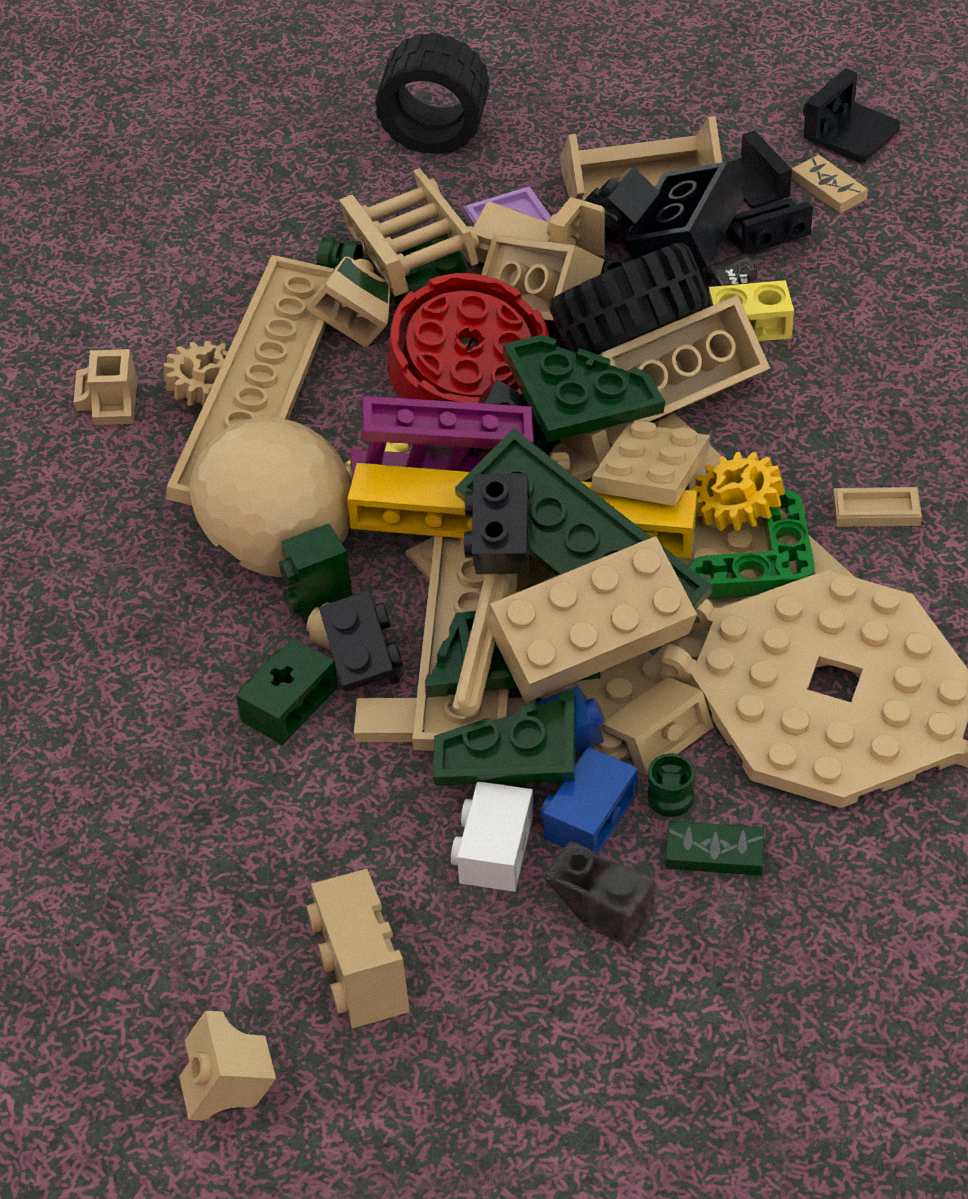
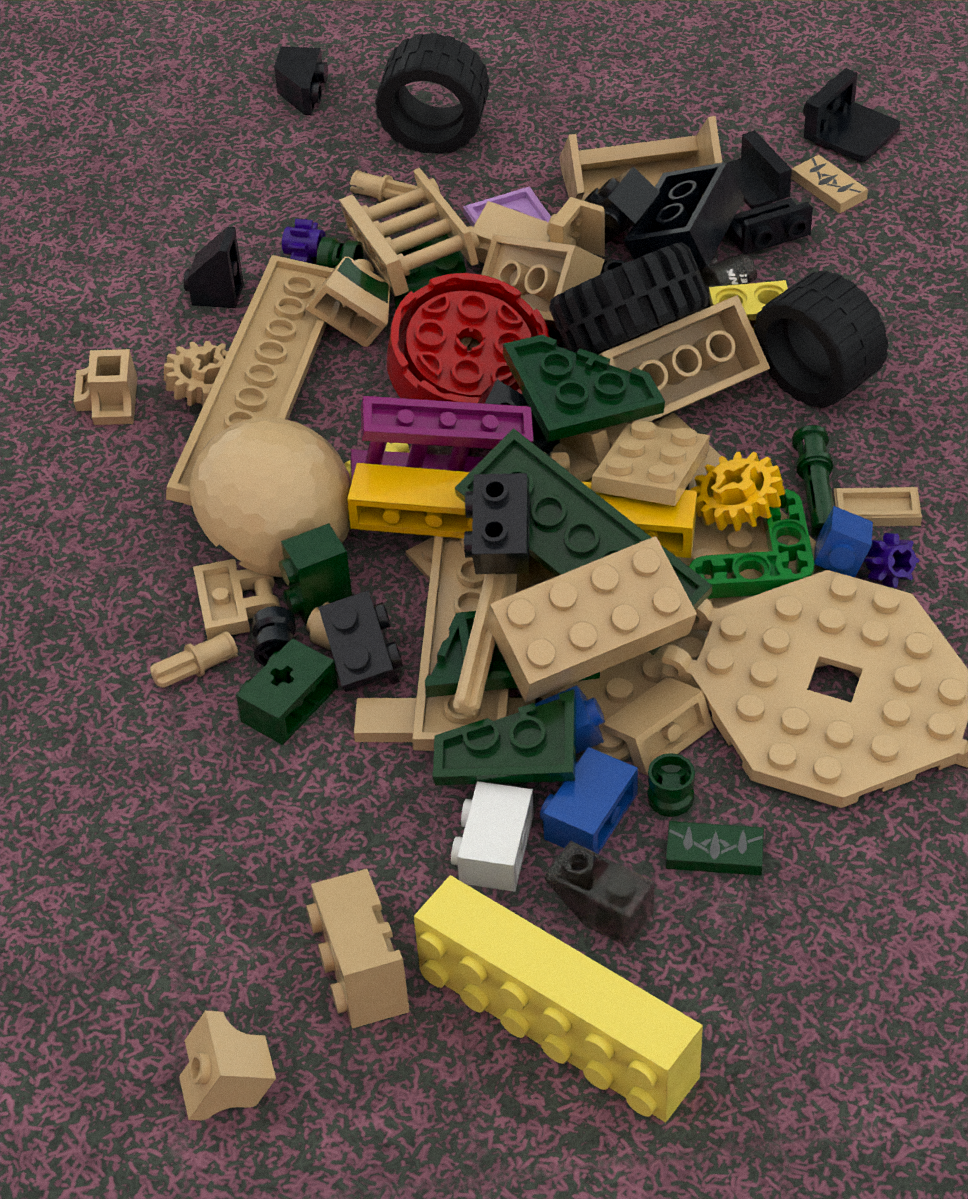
none -> tan axle [150,631,238,688]
none -> black slope [184,227,244,308]
none -> tan plate [193,559,280,640]
none -> black wheel [252,606,296,666]
none -> black slope [274,46,328,115]
none -> dark purple gear [282,218,326,264]
none -> tan axle [350,170,418,207]
none -> light yellow brick [414,875,703,1123]
none -> black tyre [754,271,888,408]
none -> dark green pin [792,425,834,538]
none -> blue brick [814,506,873,577]
none -> dark purple gear [863,533,919,588]

